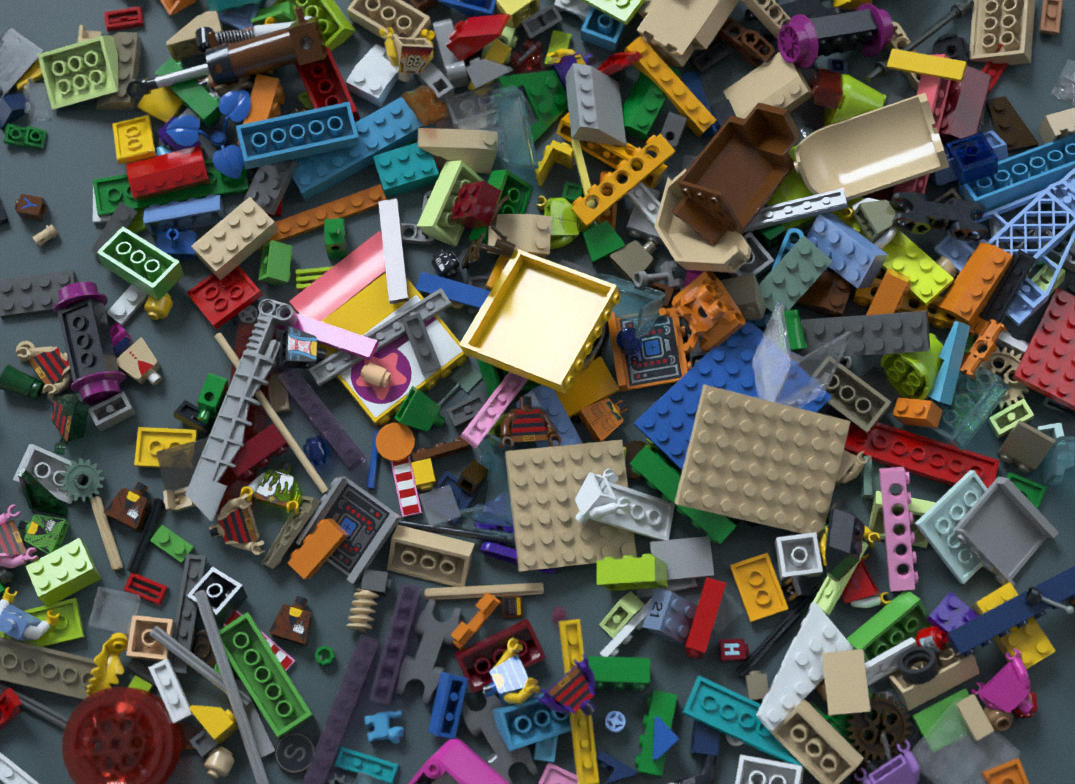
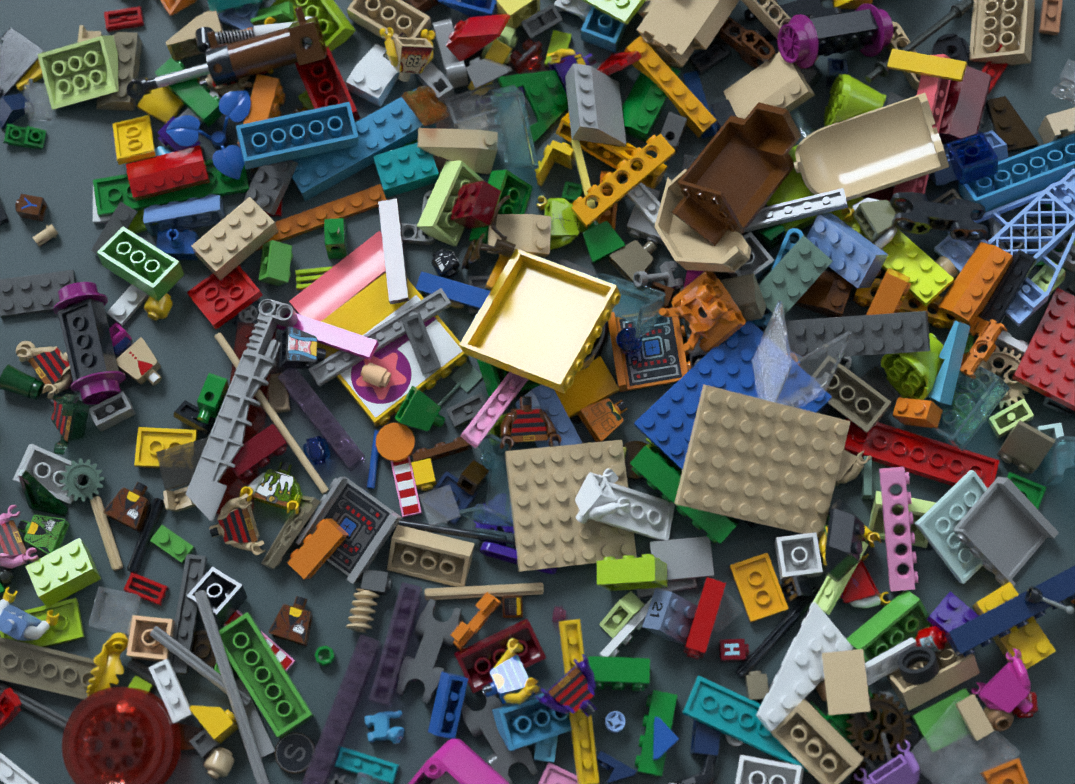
green plant [779,310,808,352] -> none
clear red brick [811,68,843,109] -> none

